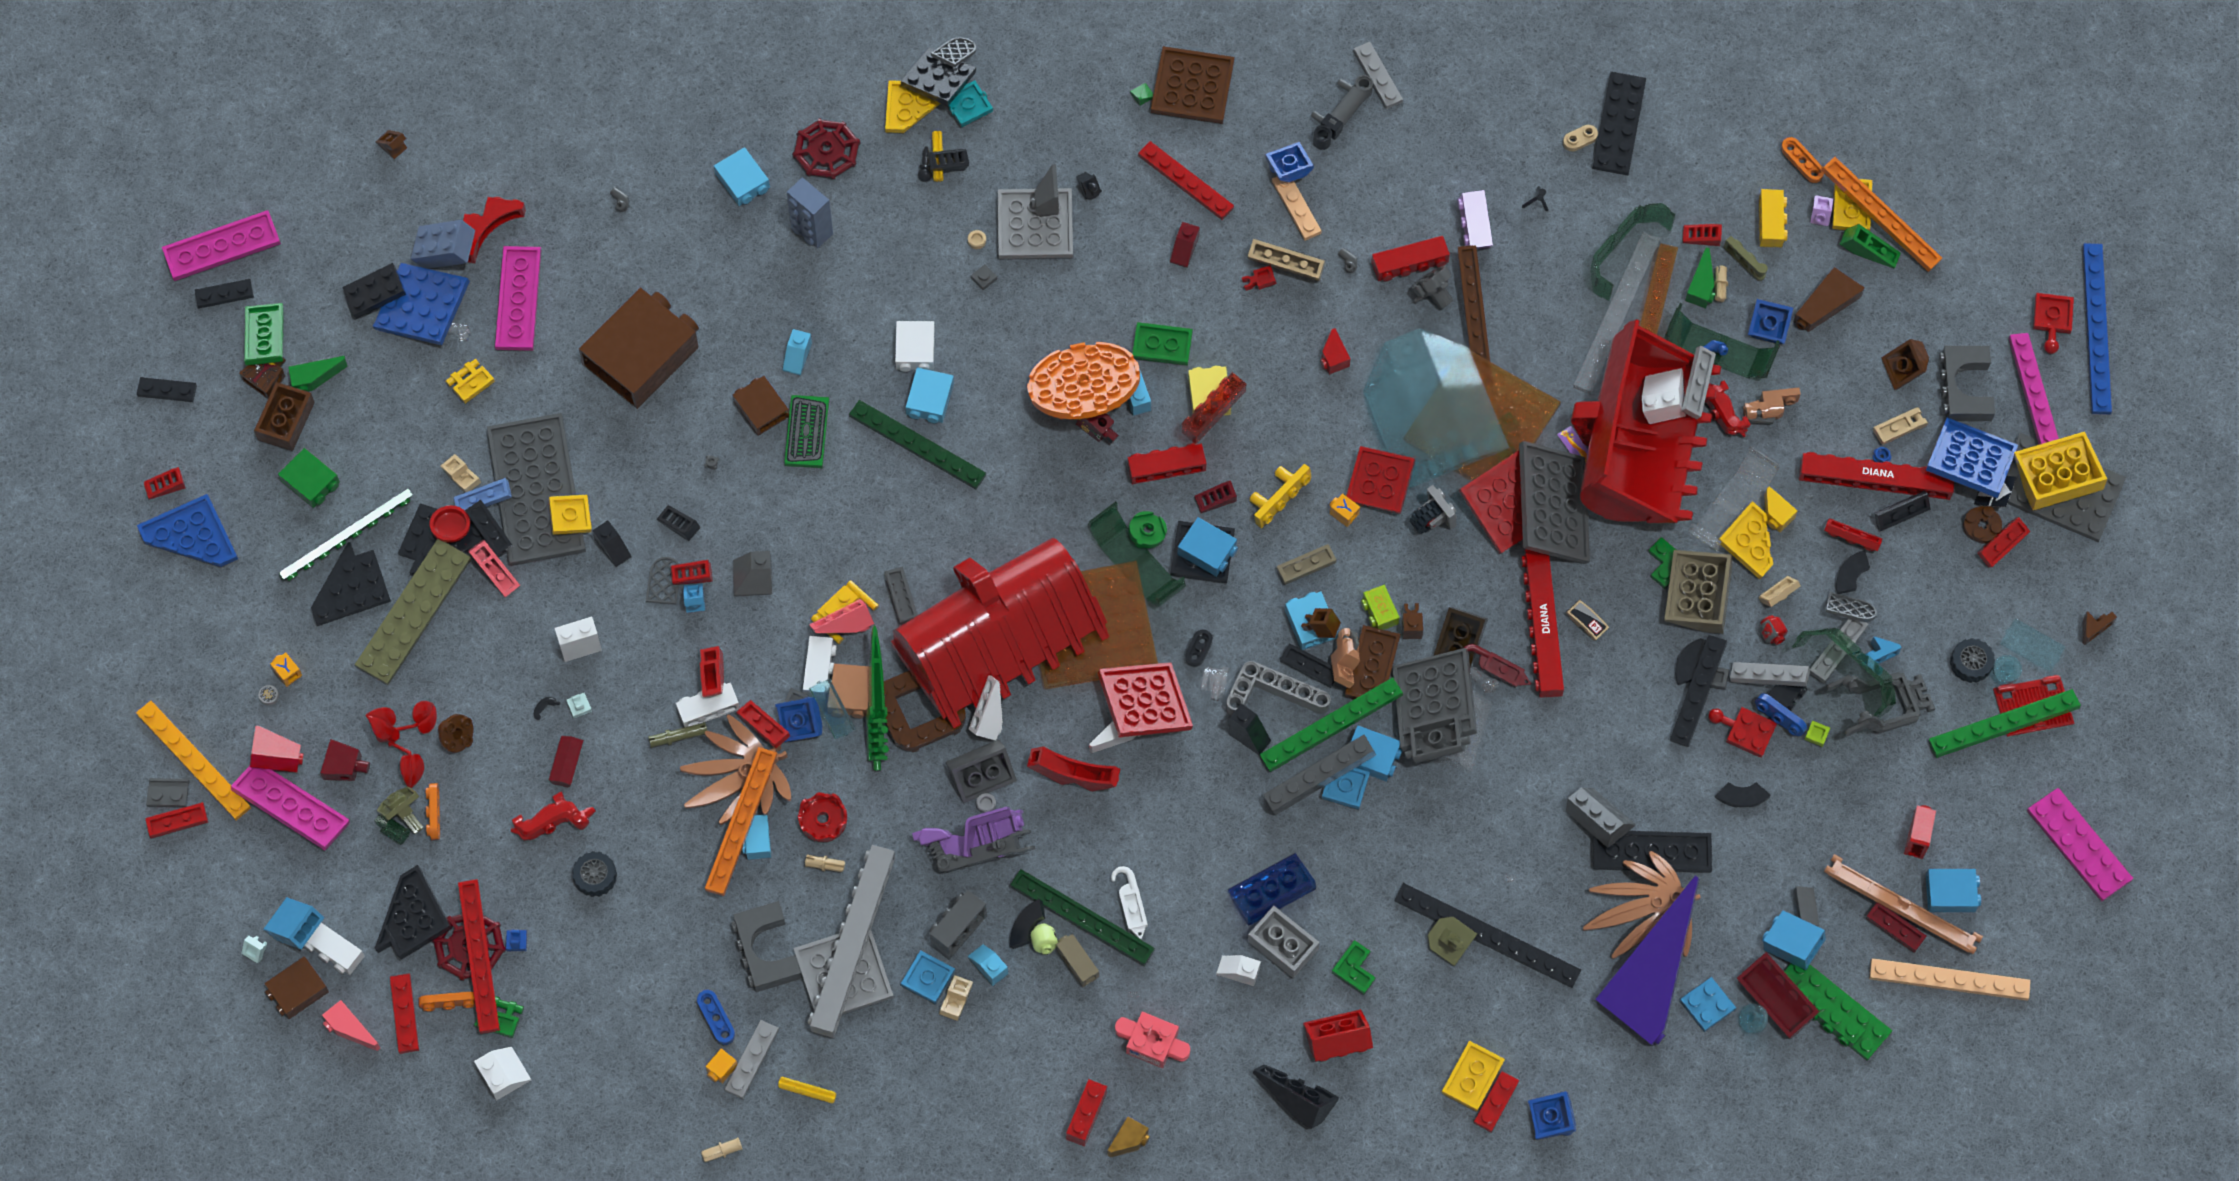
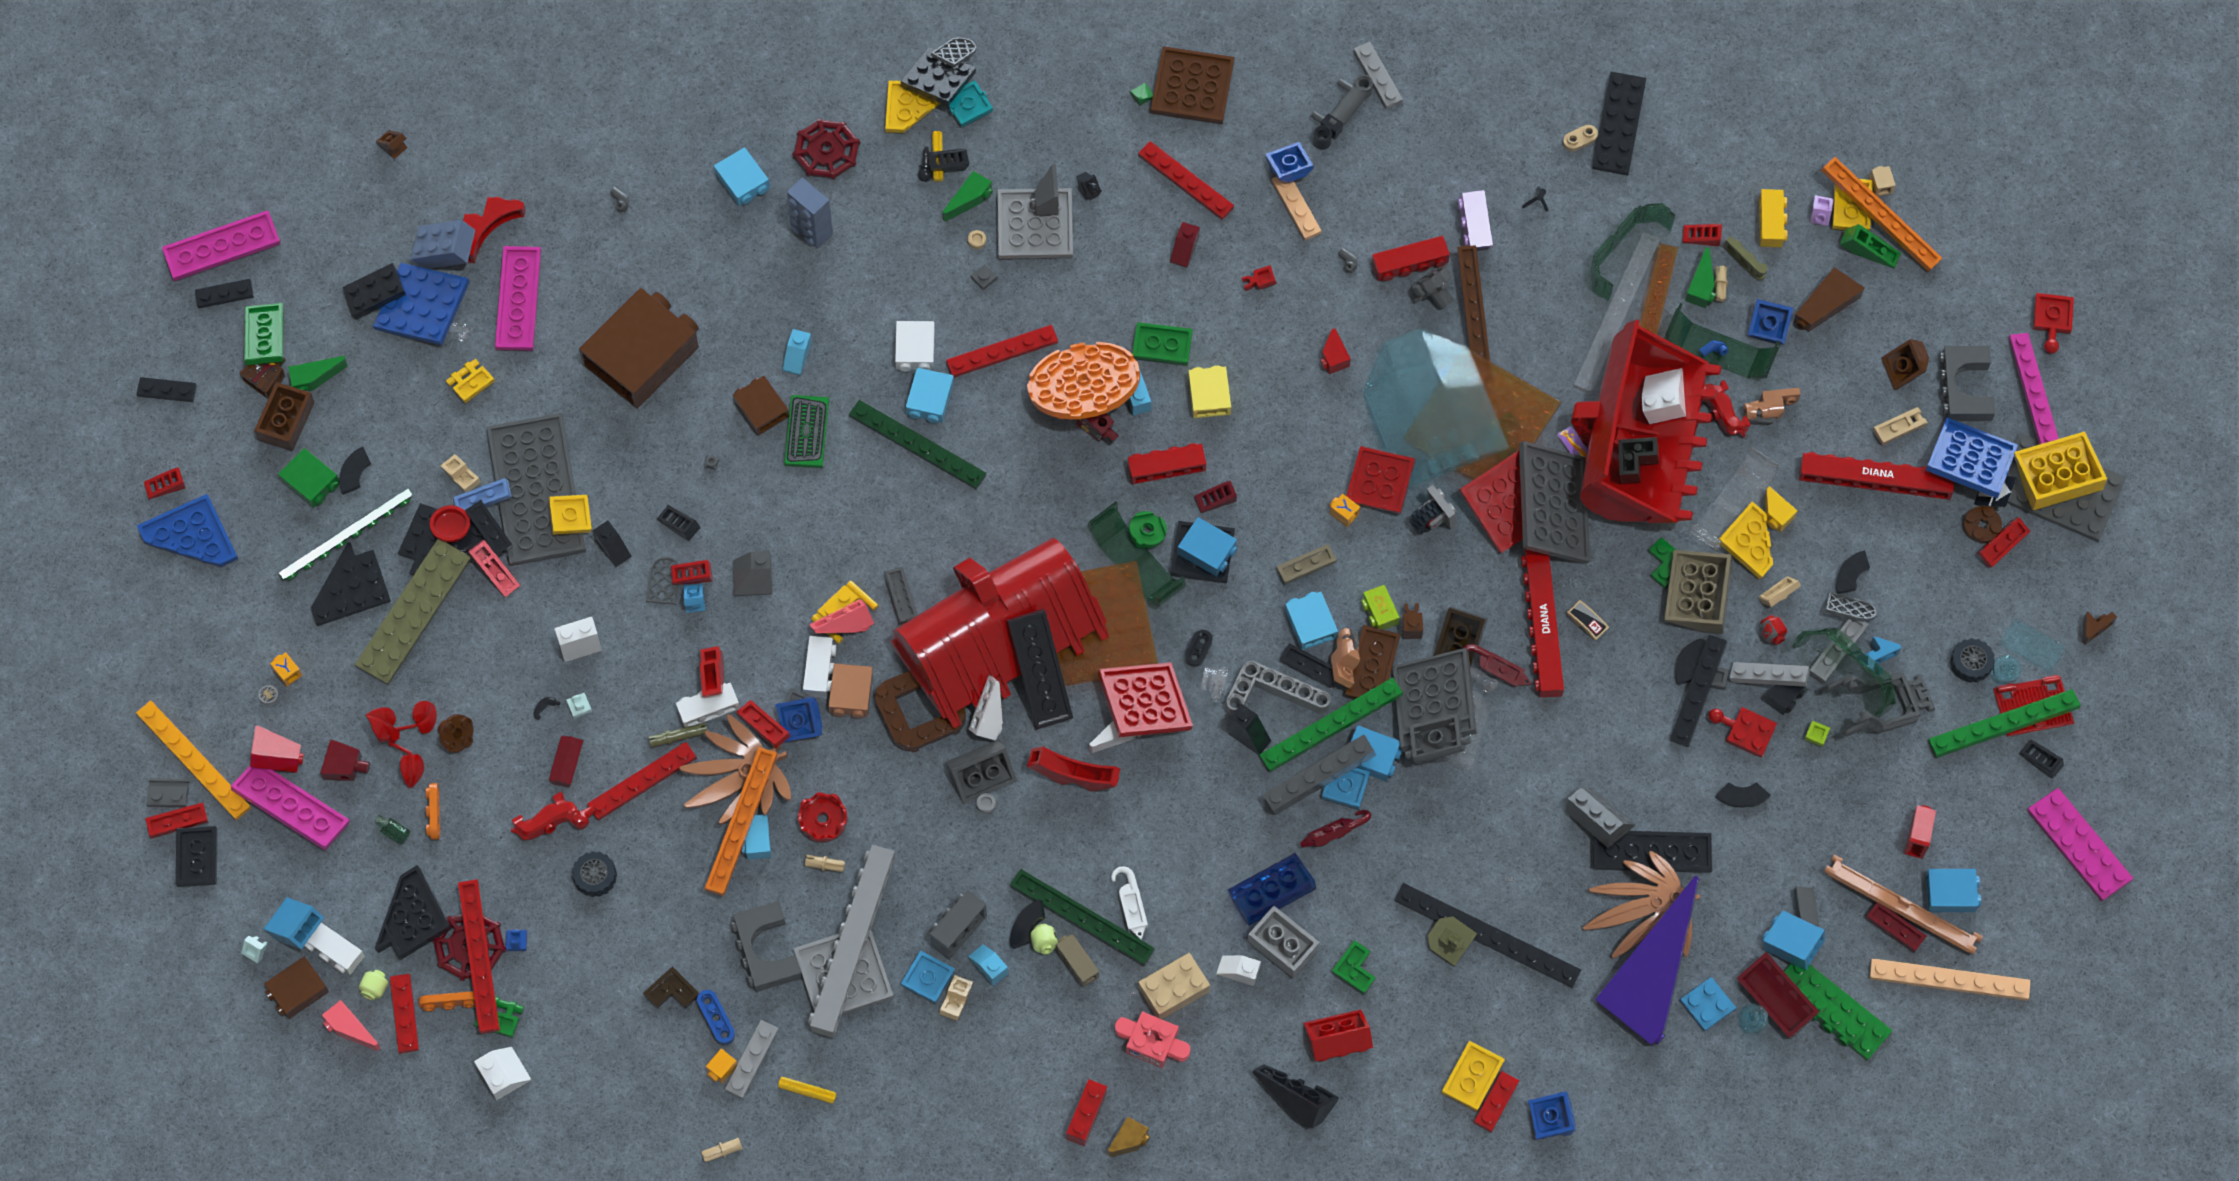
olive piece [377,786,423,834] -> none
clear light blue piece [809,678,856,739] -> none
green piece [866,625,889,771] -> none
medium lavender piece [912,807,1035,872] -> none
clear red brick [1182,372,1247,444] -> none
tan brick [1248,239,1325,281] -> none
yellow plate [1250,464,1312,529] -> none
reddish brown brick [1301,608,1341,638] -> none
light grey plate [1682,345,1716,419] -> none
blue plate [1755,693,1807,736] -> none
orange plate [1781,137,1824,183] -> none
red plate [1824,518,1883,551] -> none
blue plate [1872,447,1891,463] -> none
black plate [1874,491,1931,531] -> none
blue plate [2083,243,2112,415] -> none
none -> black plate [176,826,217,887]
none -> black tile [339,446,371,495]
none -> yellowish green head [359,970,388,1001]
none -> red plate [587,742,697,821]
none -> dark brown plate [643,966,699,1009]
none -> green slope [942,171,993,222]
none -> red plate [946,324,1058,378]
none -> black plate [1007,609,1073,729]
none -> tan brick [1138,952,1210,1019]
none -> dark red plate [1300,810,1372,848]
none -> pearl dark grey brick [1618,437,1659,483]
none -> tan brick [1869,166,1896,196]
none -> black slope [2020,739,2064,779]

